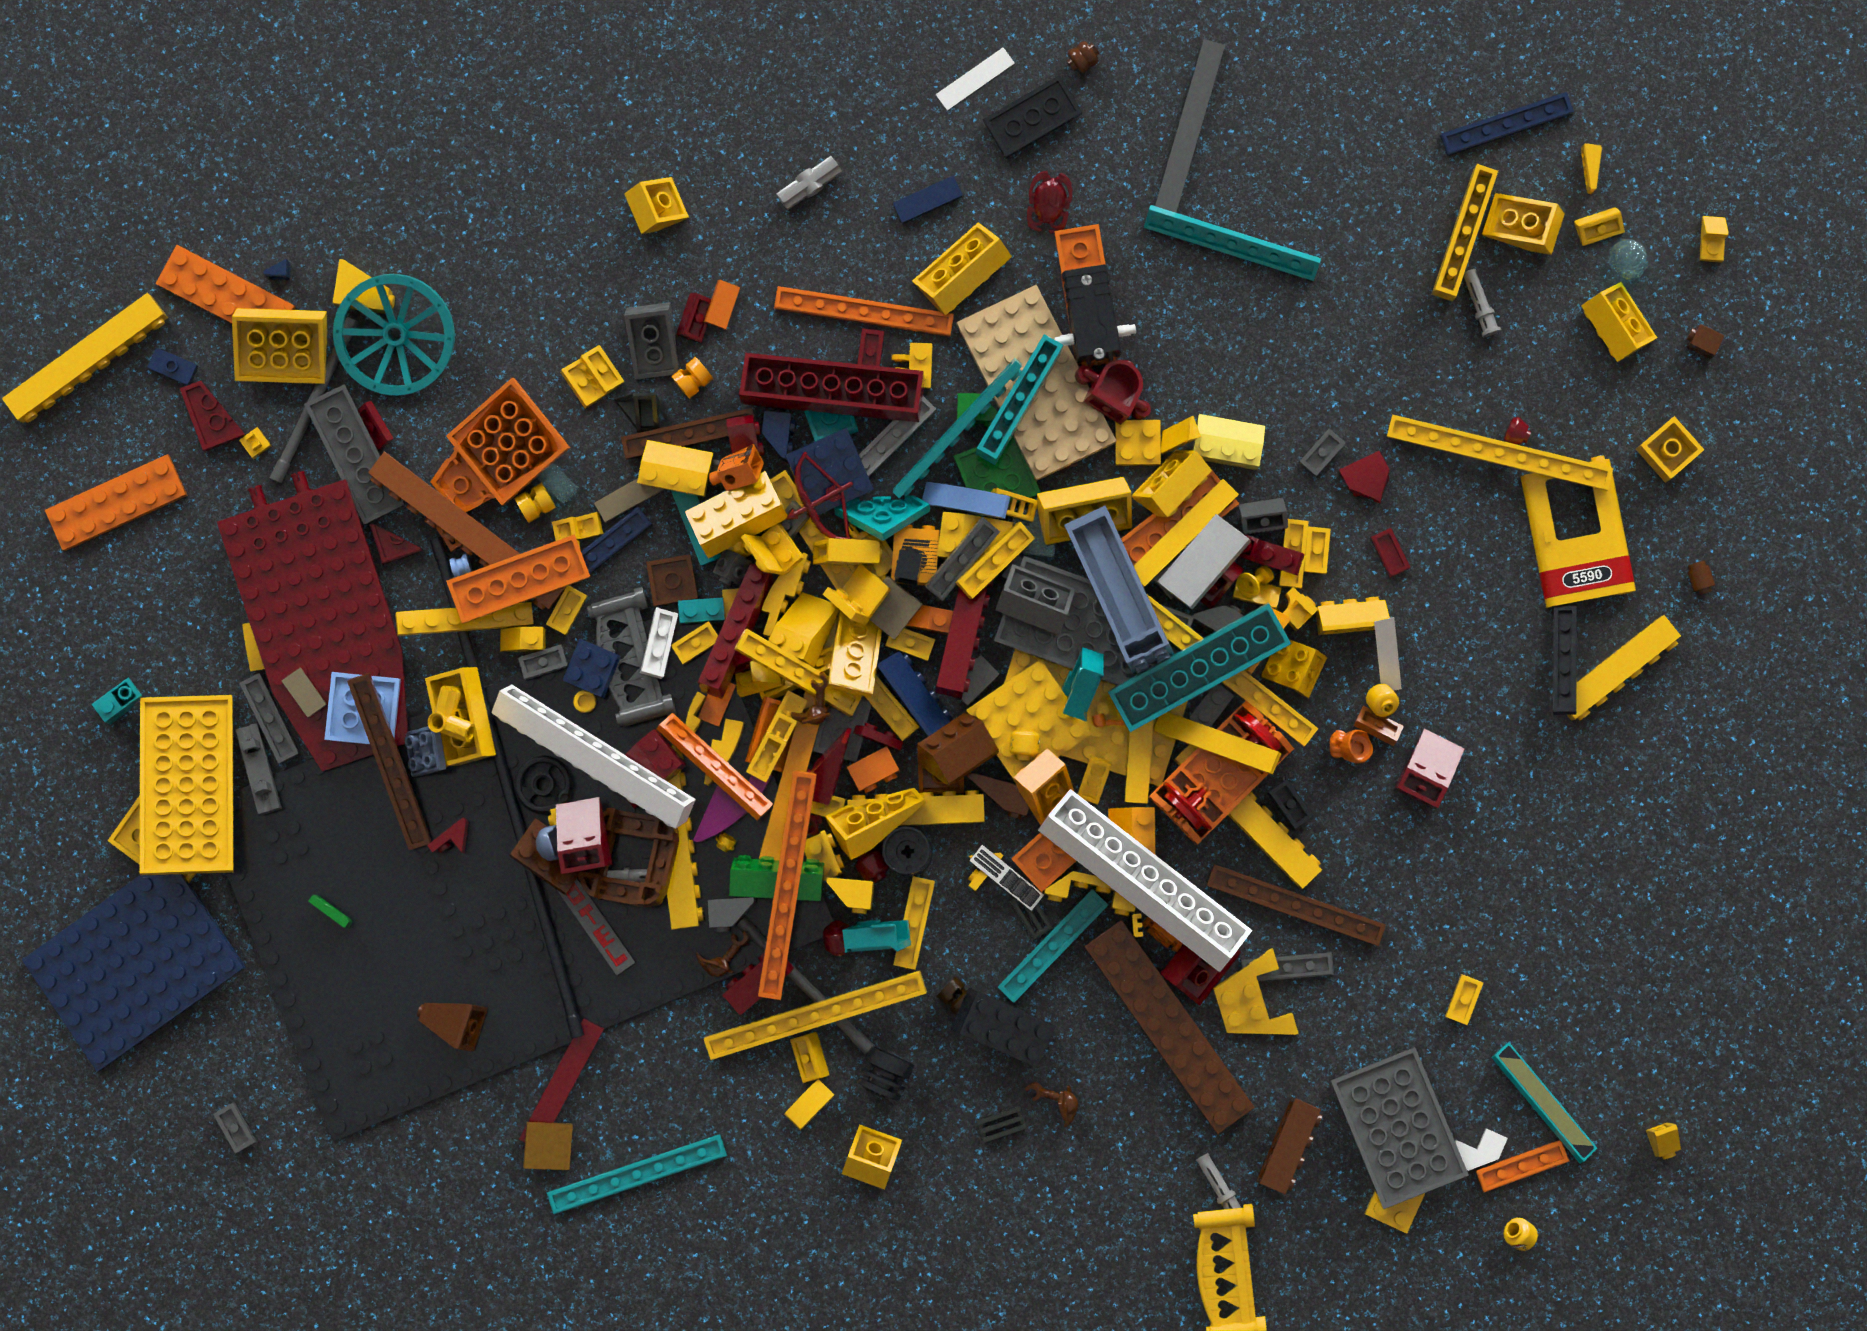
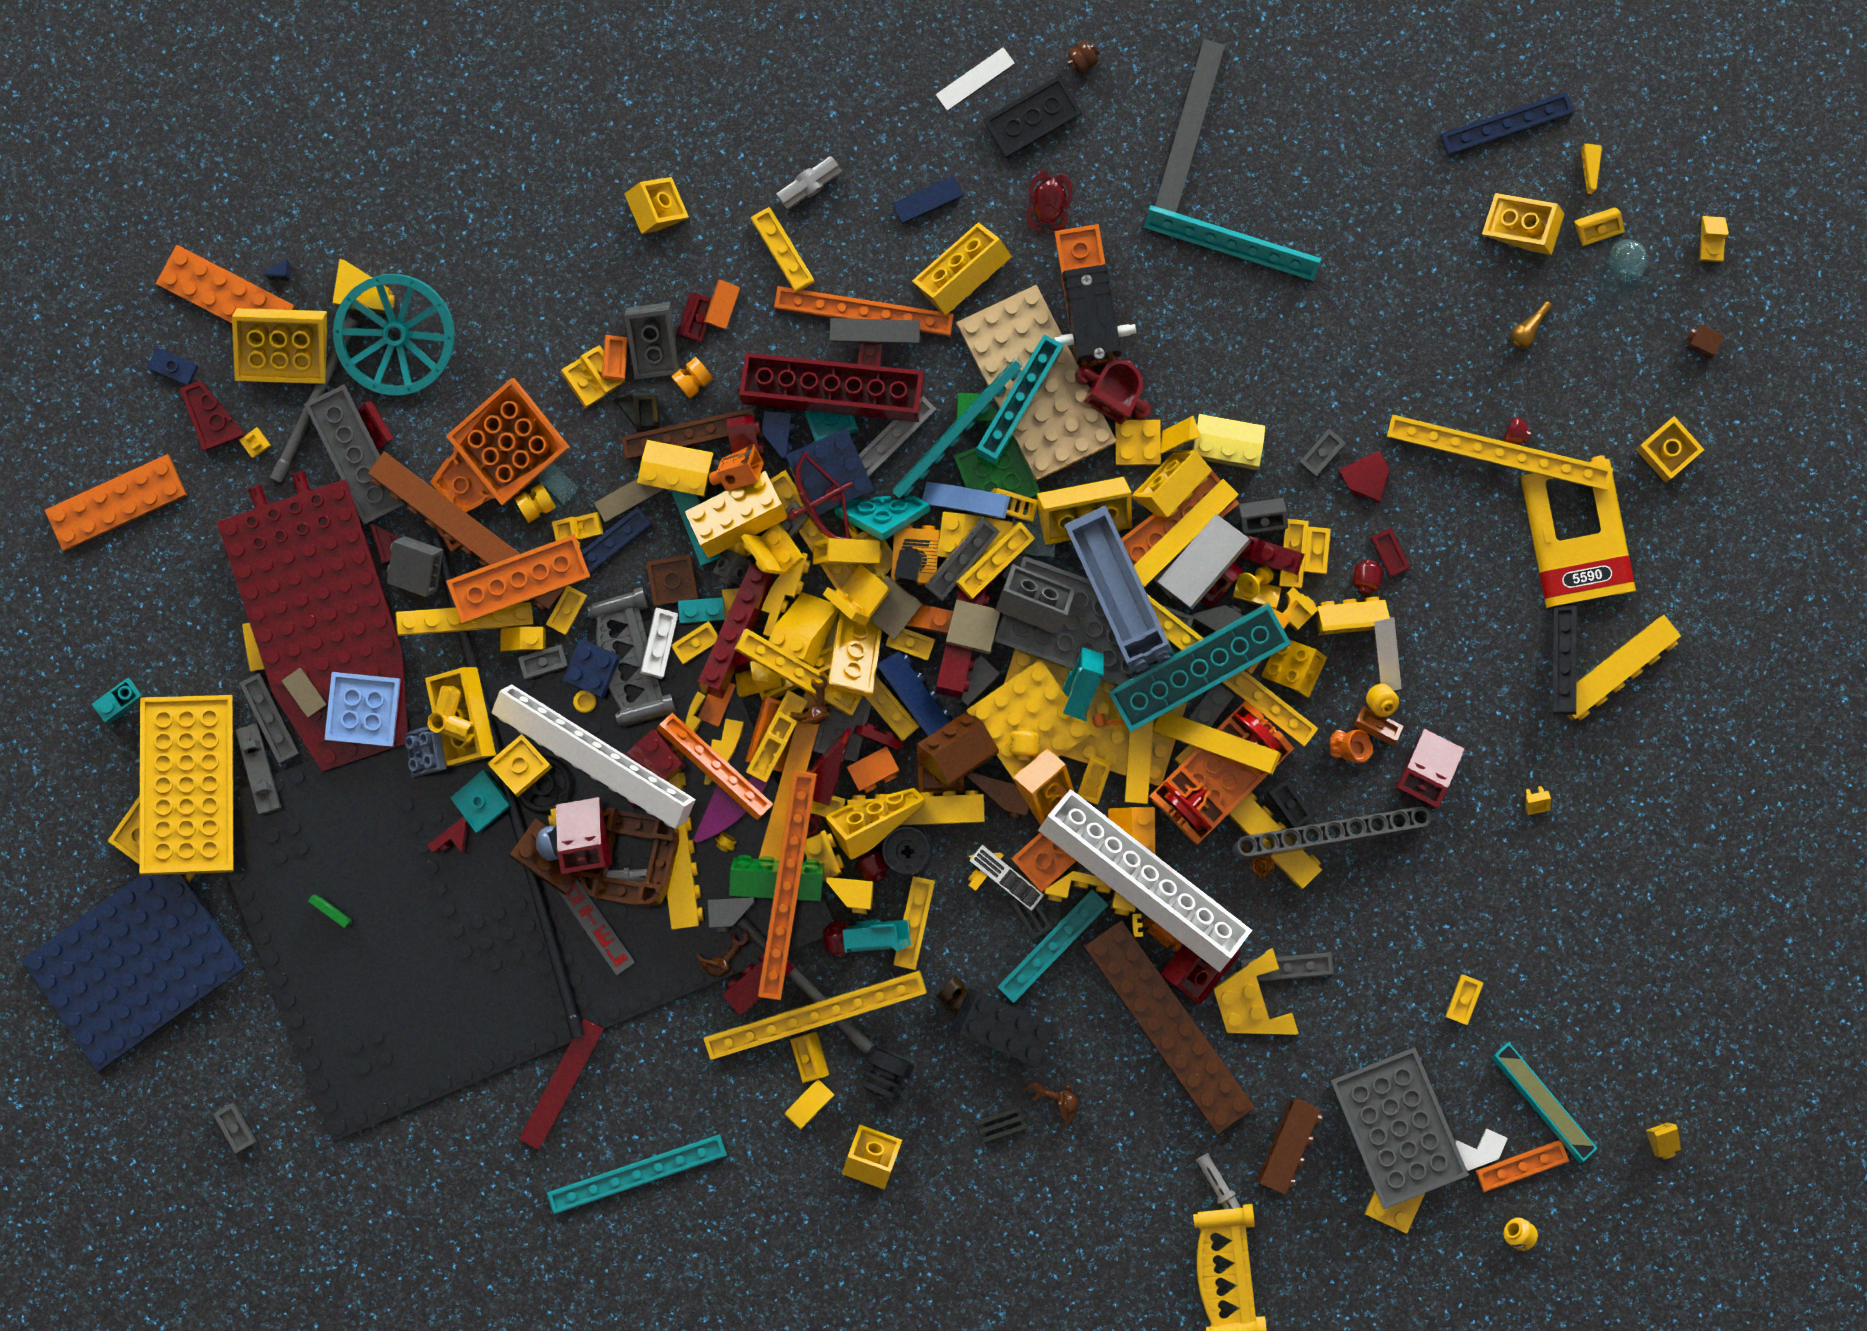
yellow brick [2,293,168,423] -> none
reddish brown plate [347,673,431,850] -> none
reddish brown slope [417,1003,488,1052] -> none
light blue wheel [449,554,473,578] -> none
pearl gold tile [523,1122,573,1170] -> none
yellow hinge [892,343,932,389] -> none
reddish brown plate [1206,864,1386,946] -> none
yellow brick [1431,164,1498,302] -> none
light grey pin [1463,269,1501,338] -> none
yellow slope [1581,282,1657,362] -> none
reddish brown brick [1687,560,1716,595] -> none
none -> dark grey brick [387,536,443,597]
none -> teal plate [450,770,512,833]
none -> yellow plate [487,734,552,797]
none -> orange tile [601,335,628,382]
none -> yellow tile [750,207,815,293]
none -> dark grey tile [830,318,920,344]
none -> dark tan tile [946,599,1000,654]
none -> dark grey beam [1233,807,1431,860]
none -> clear orange plate [1242,843,1275,878]
none -> dark red head [1352,560,1383,595]
none -> pearl gold piece [1510,301,1552,349]
none -> yellow tile [1526,786,1551,815]

